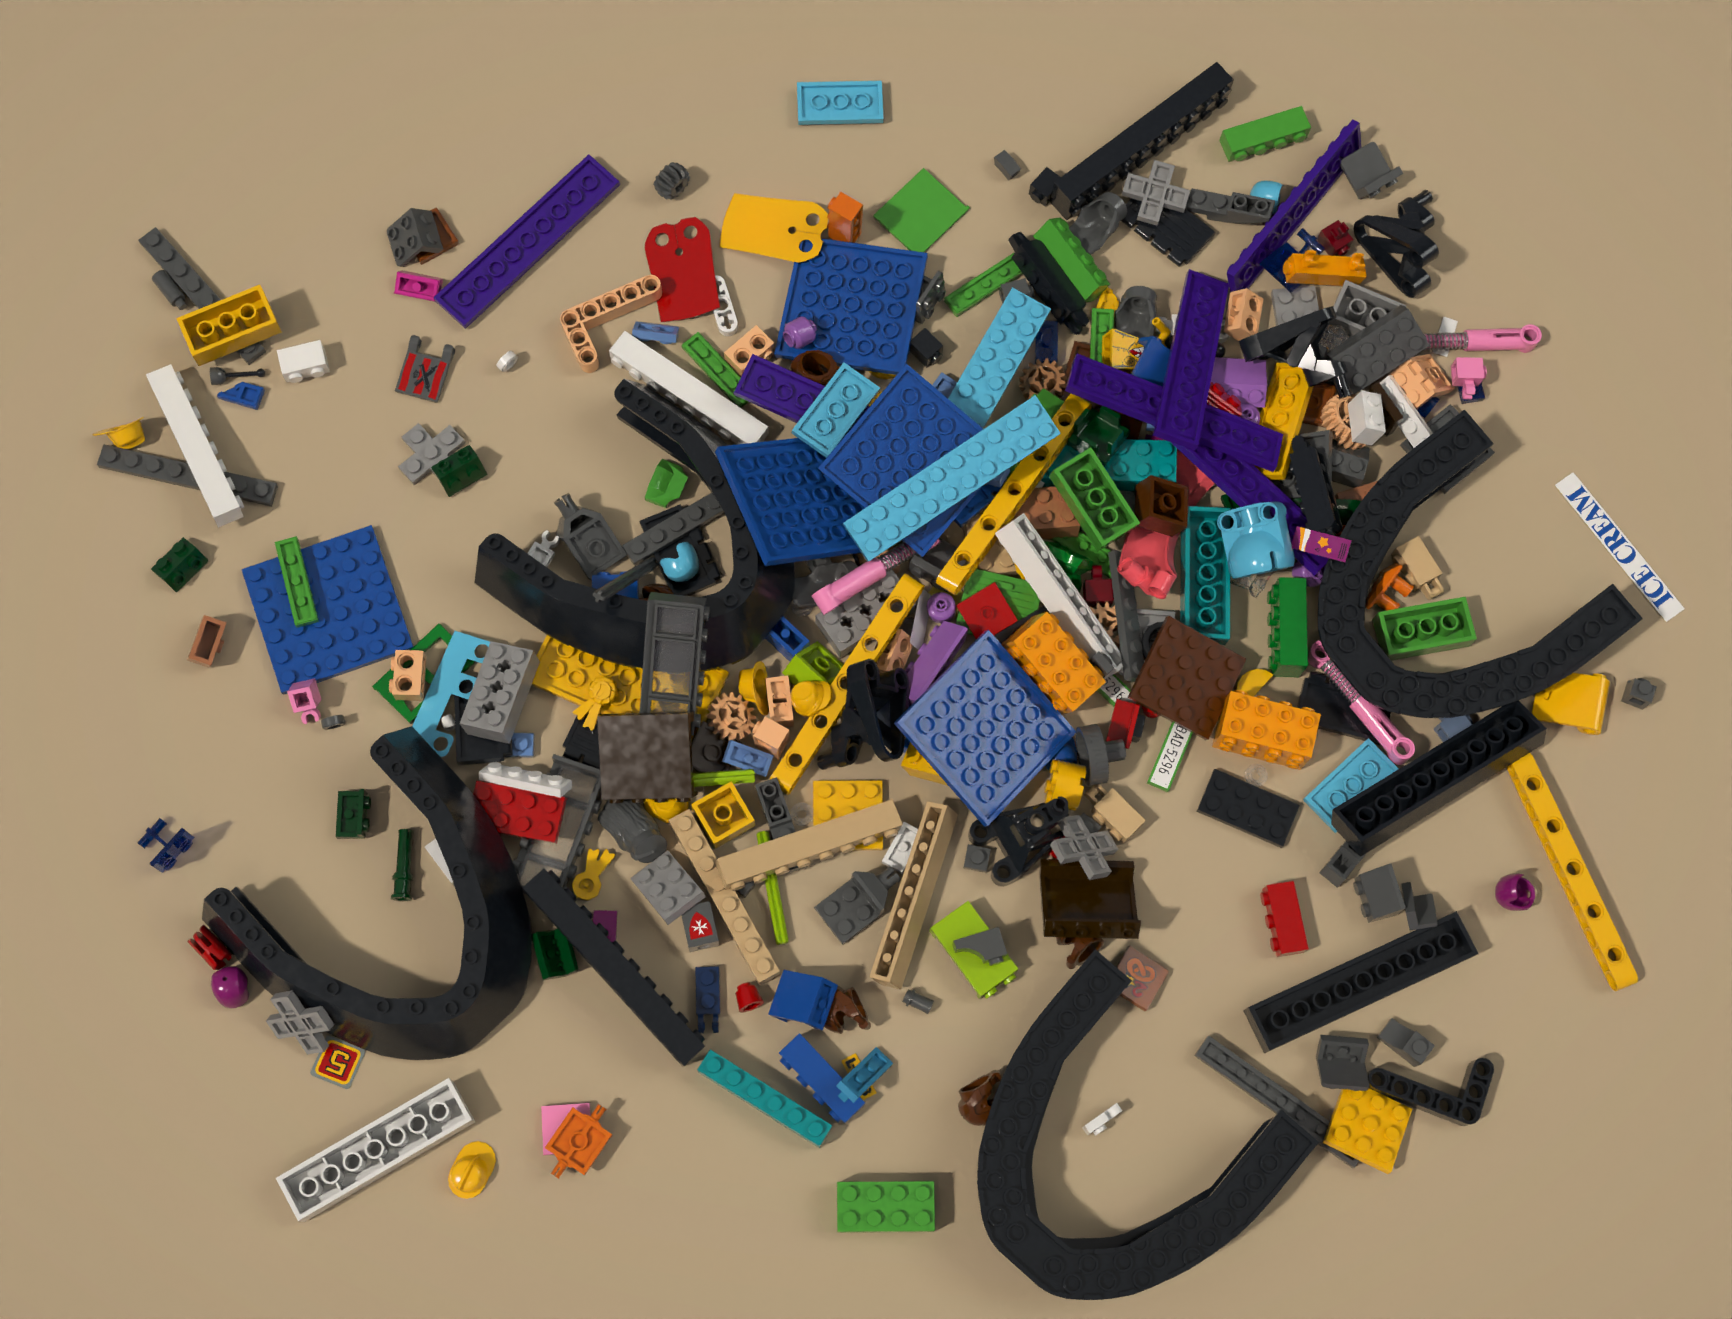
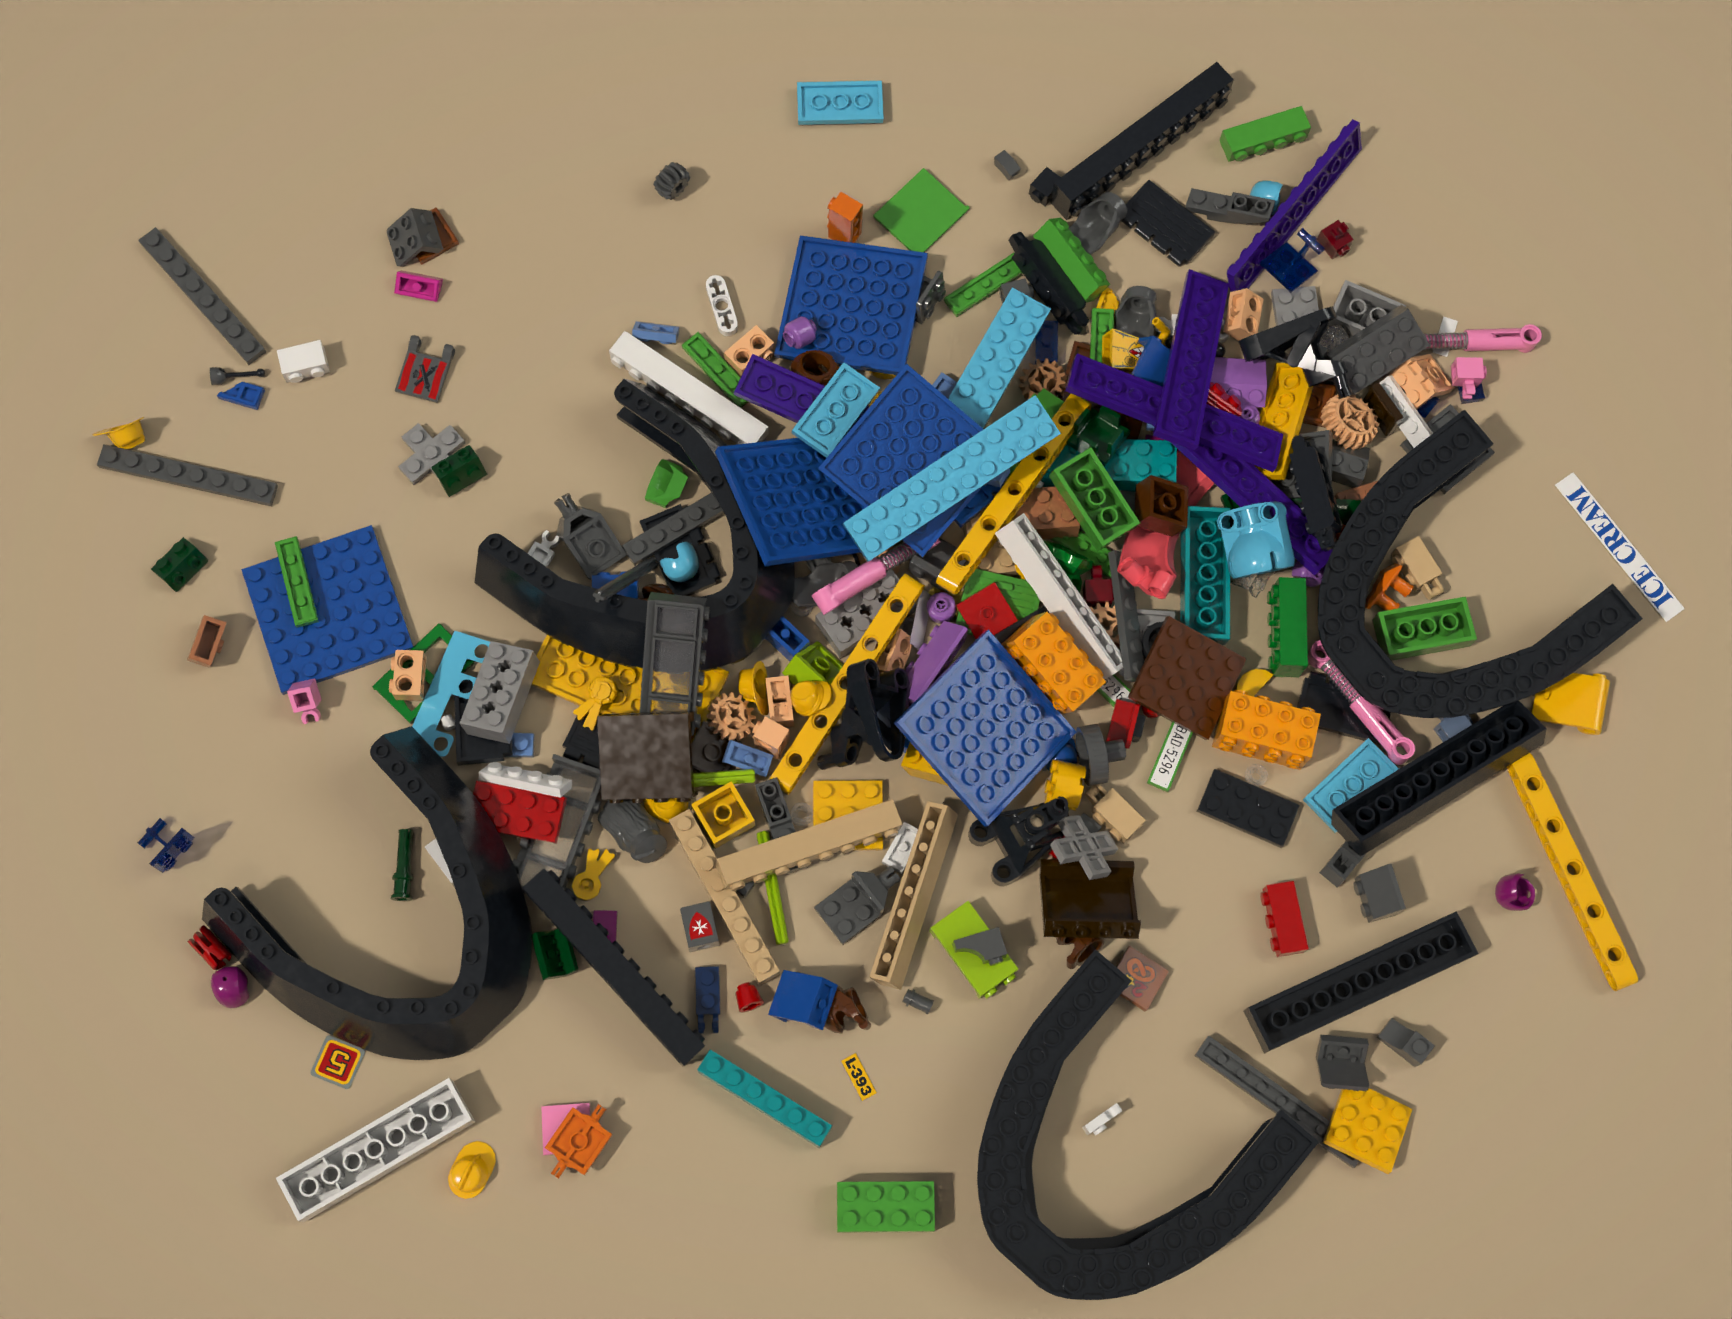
white brick [146,364,244,528] -> none
dark grey cylinder [152,270,187,310] -> none
yellow brick [176,284,282,366] -> none
light grey plate [266,990,334,1055] -> none
dark grey tile [321,715,345,730] -> none
dark green bracket [336,789,371,839] -> none
dark purple plate [433,154,620,329] -> none
white tile [496,350,518,372] -> none
light nougat beam [560,275,662,373] -> none
light grey plate [631,850,706,925] -> none
red piece [645,217,720,322] -> none
yellow piece [720,193,828,263] -> none
blue brick [779,1033,866,1124] -> none
dark azure hinge [836,1047,893,1103] -> none
black brick [909,328,943,368] -> none
reddish brown helmet [958,1070,1001,1126] -> none
dark grey plate [963,844,991,873] -> none
dark grey plate [1089,651,1114,678] -> none
light grey plate [1122,160,1190,226] -> none
light orange brick [1283,250,1367,286] -> none
magenta sticker [1291,526,1352,562] -> none
dark grey bracket [1340,142,1403,199] -> none
white brick [1348,390,1386,446] -> none
black connector [1353,190,1439,298] -> none
black beam [1367,1058,1494,1126] -> none
dark grey panel [1401,882,1438,931] -> none
dark grey brick [1621,678,1657,710] -> none

